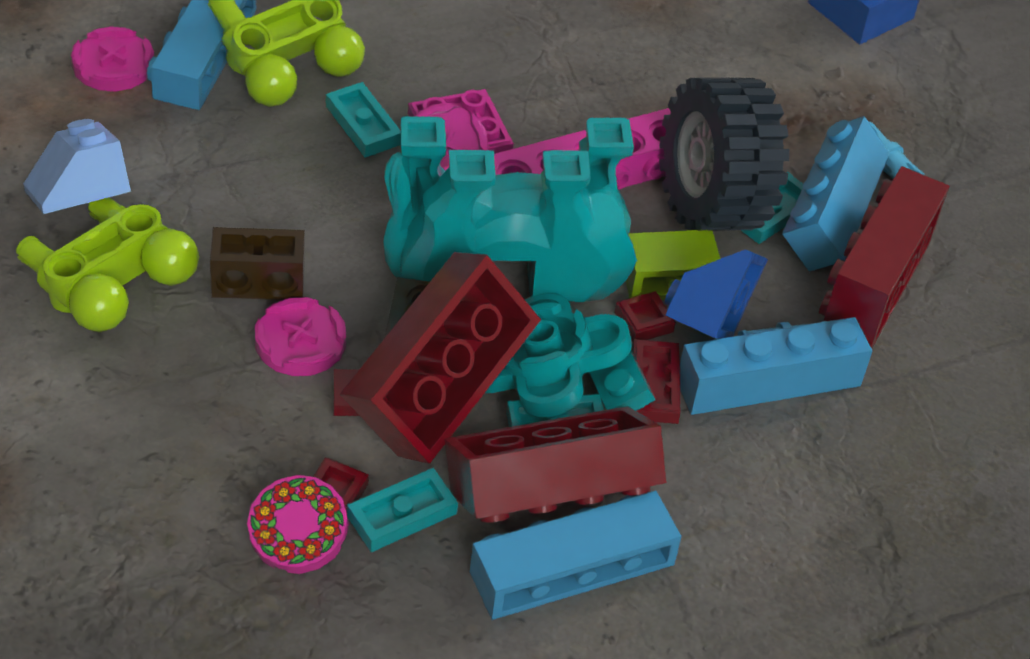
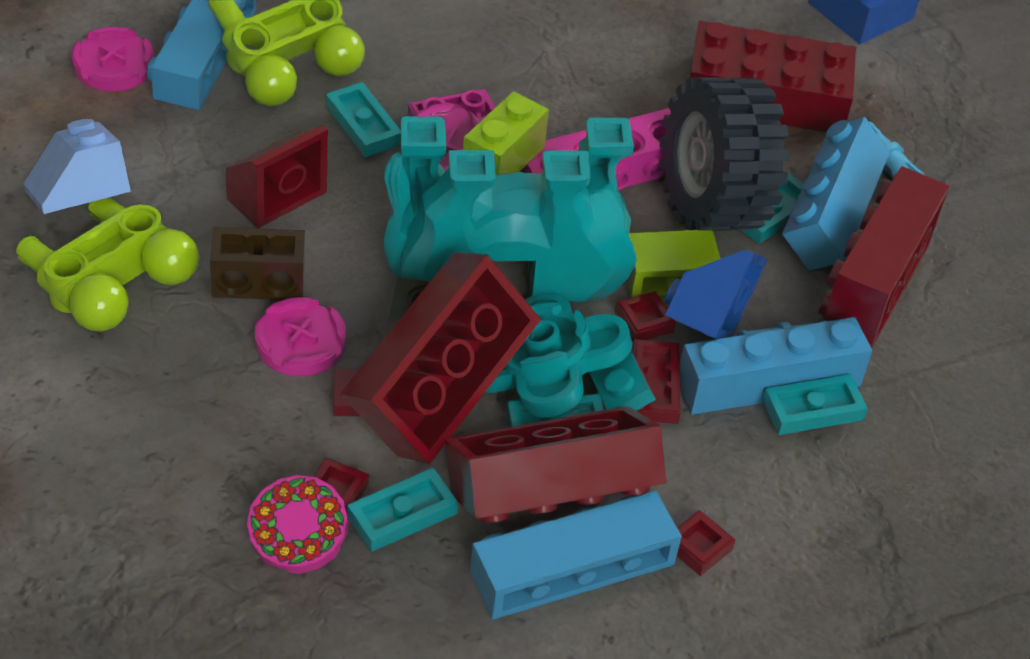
none -> dark red slope [226,125,328,228]
none -> lime brick [463,91,549,175]
none -> dark red tile [677,510,736,576]
none -> dark red brick [688,20,856,132]
none -> teal plate [762,374,868,435]

